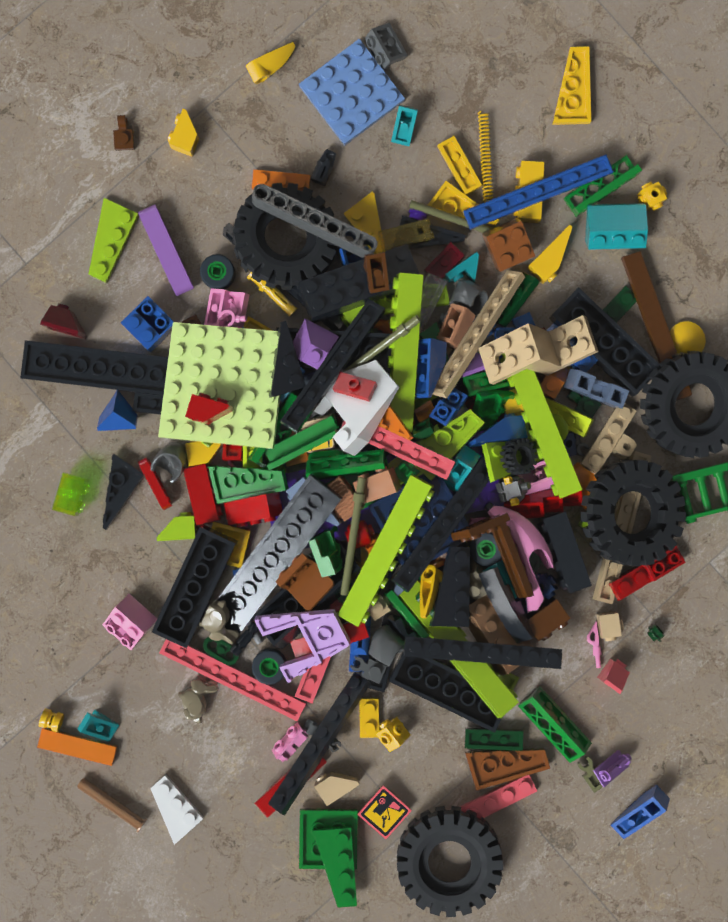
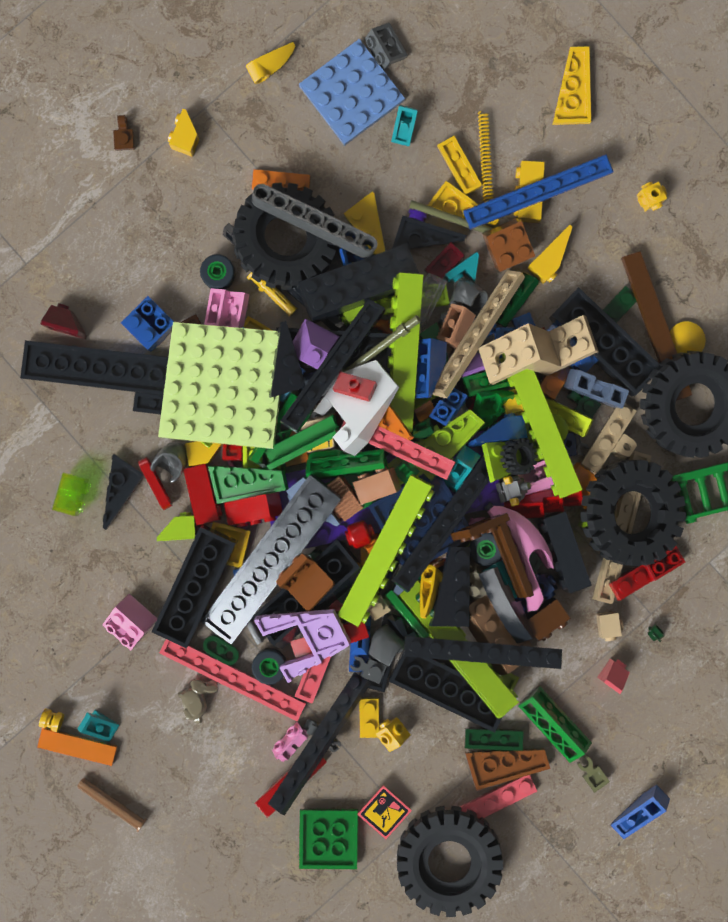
lime wing [88,198,139,283] -> none
blue slope [97,390,138,431] -> none
medium lavender beam [138,204,194,296] -> none
white wing [150,774,204,845] -> none
red slope [185,393,233,425] -> none
dark tan animal [198,600,239,644] -> none
bright pink piece [218,310,247,327] -> none
black axle [230,622,259,656] -> none
green slope [308,526,343,577] -> none
black hinge [310,149,336,186] -> none
green wing [312,826,357,908] -> none
tan slope [314,772,360,806] -> none
olive bar [340,477,366,596] -> none
reddish brown slope [364,251,389,293] -> none
clear yellow plate [378,219,435,251] -> none
green fence [564,155,642,217] -> none
teal slope [585,203,648,250] -> none
bright pink hand [587,621,602,668] -> none
medium lavender hinge [593,750,632,787] -> none

